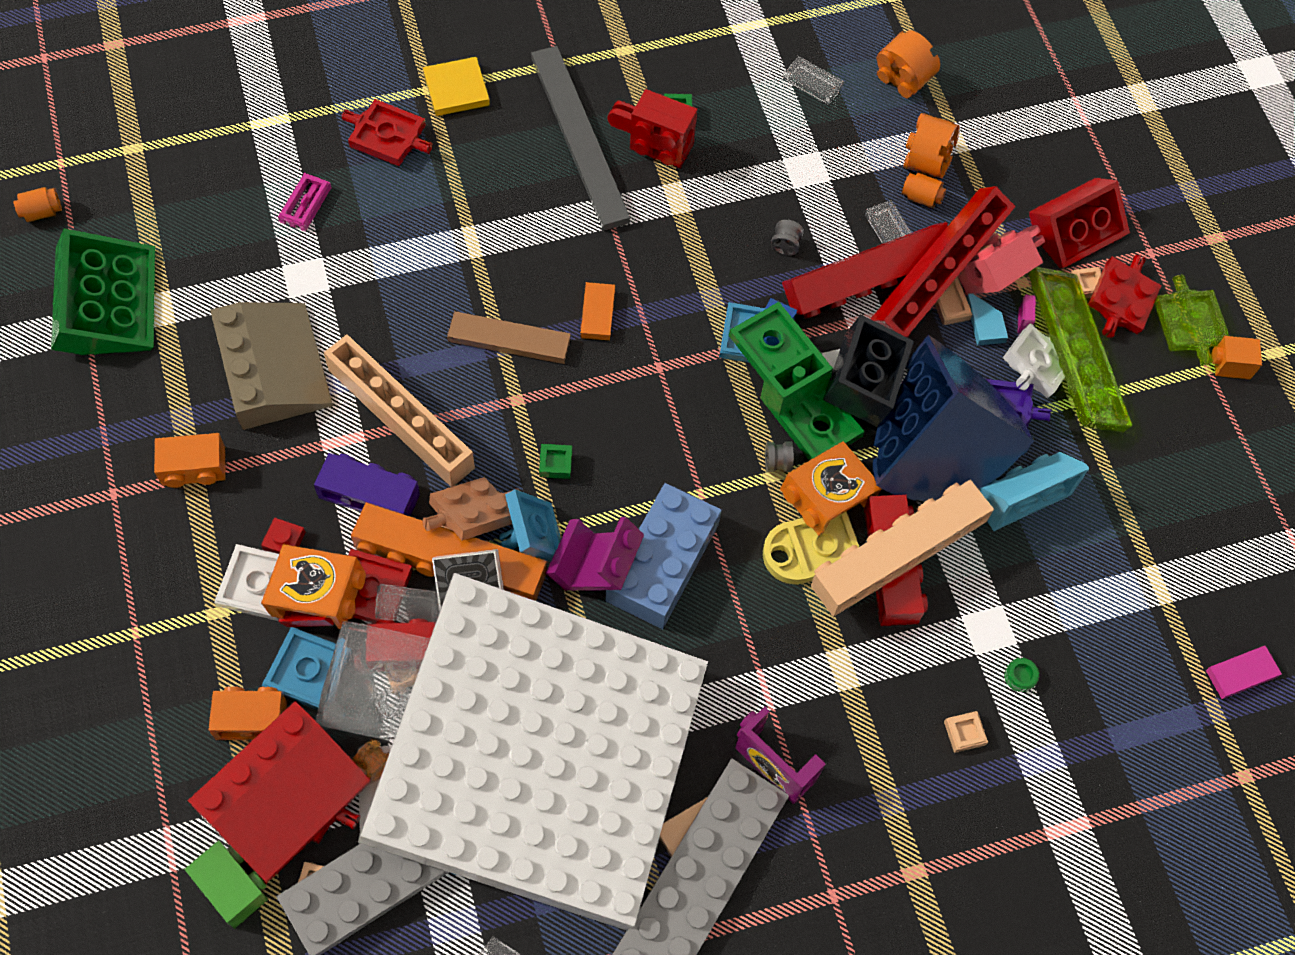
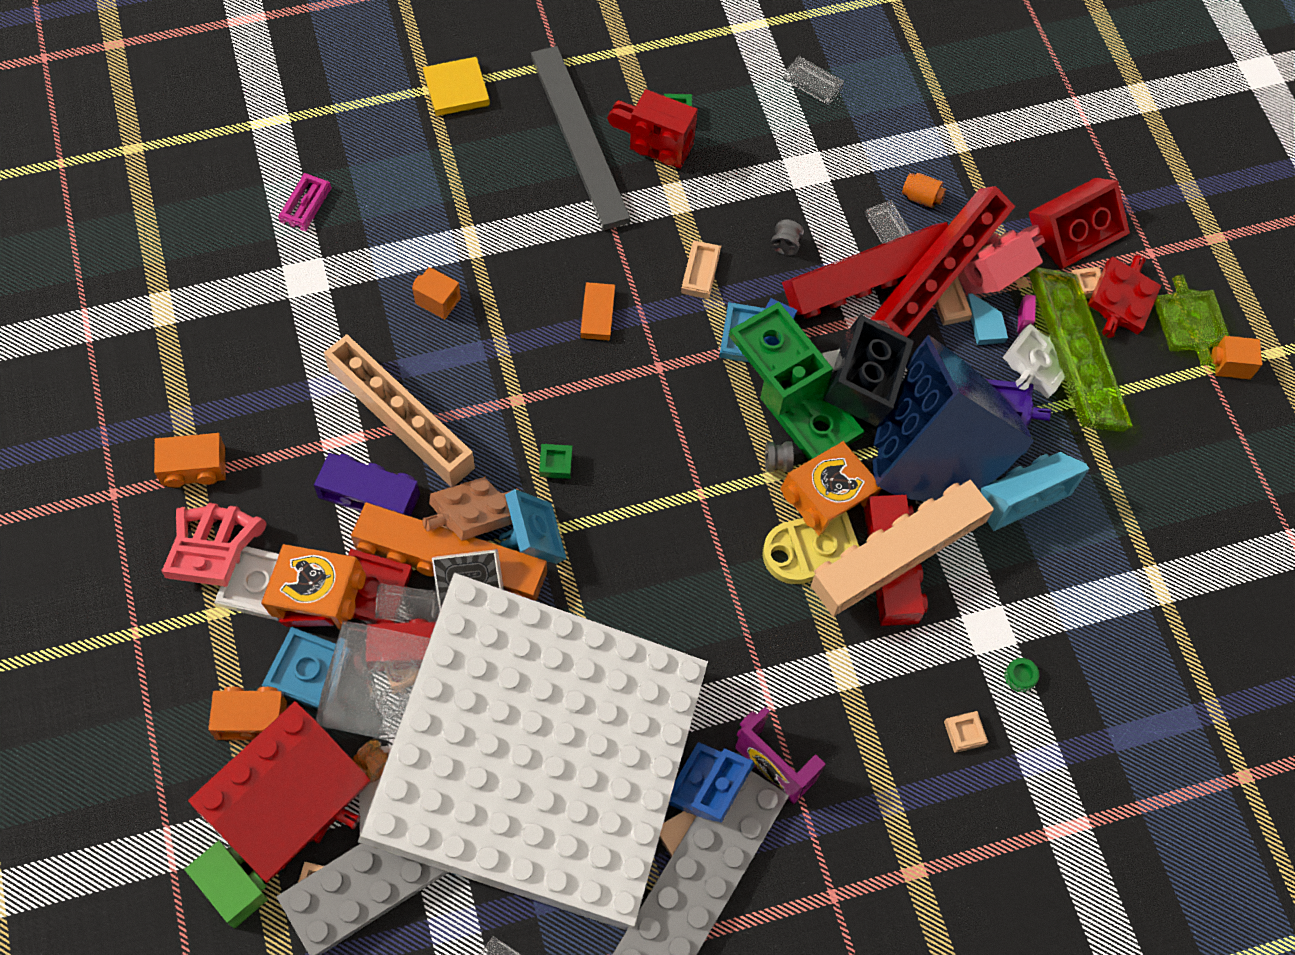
orange brick [14,187,62,222] -> none
green slope [51,228,155,355] -> none
dark tan slope [210,302,333,430] -> none
red plate [261,518,306,554] -> none
red plate [342,99,432,167] -> none
medium nougat tile [447,311,571,364] -> none
magenta panel [546,517,644,591] -> none
medium blue brick [606,483,722,629] -> none
orange brick [877,30,940,98] -> none
orange brick [903,113,960,178] -> none
dark pink tile [1206,646,1282,699] -> none
none -> coral plate [162,503,266,587]
none -> orange brick [412,267,461,320]
none -> blue slope [668,742,755,822]
none -> light nougat tile [681,240,721,299]

